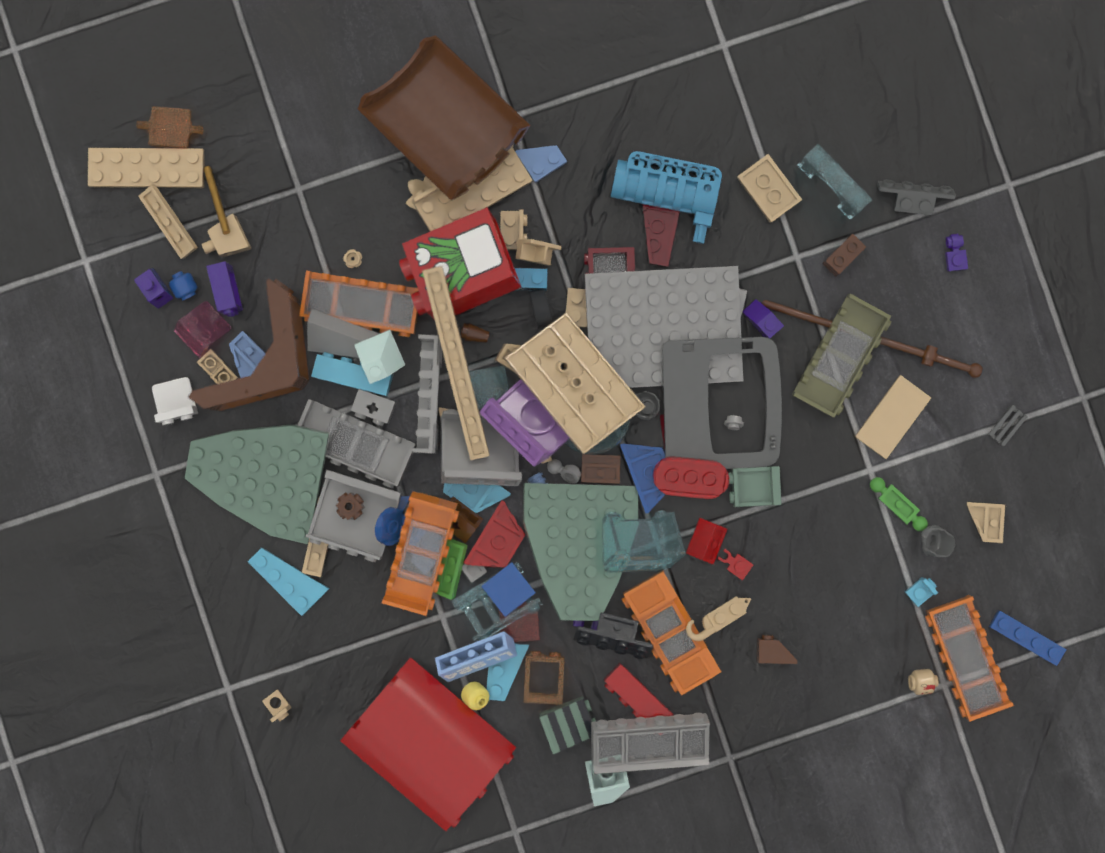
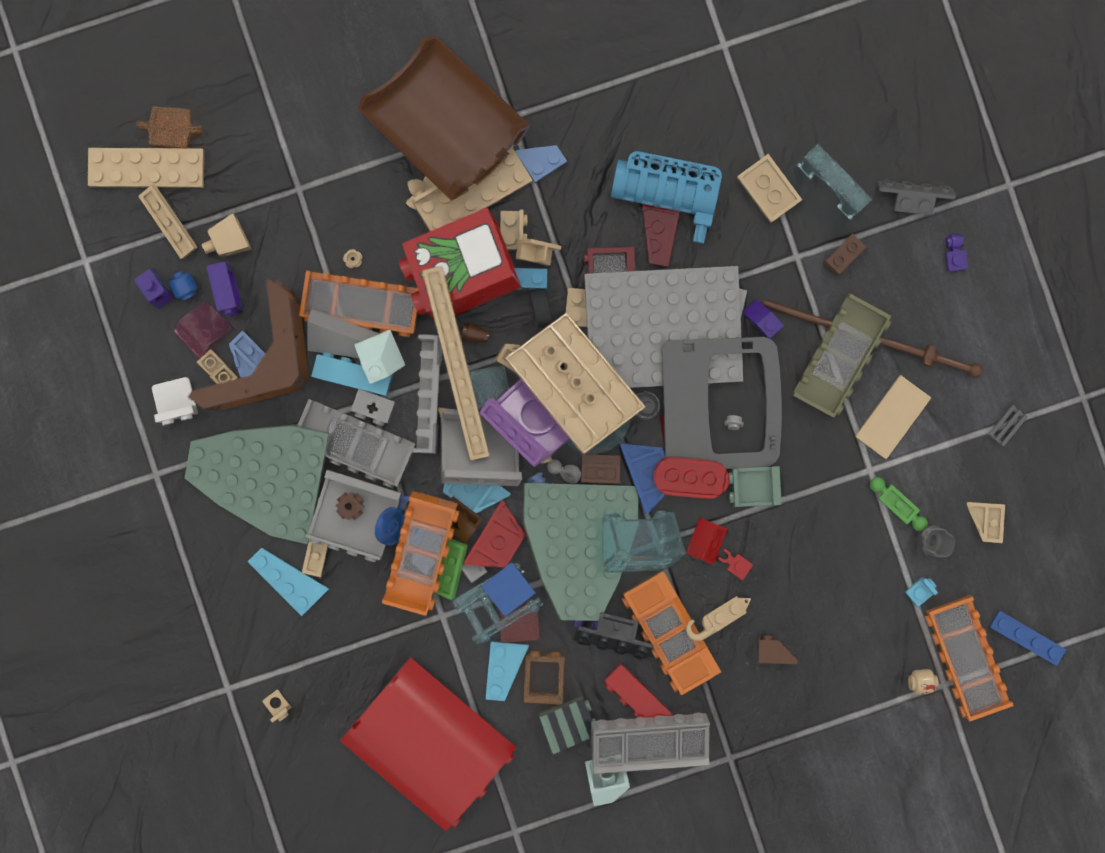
pearl gold bar [203,166,230,235] -> none
light blue brick [435,631,517,682] -> none
light yellow head [461,681,490,710] -> none

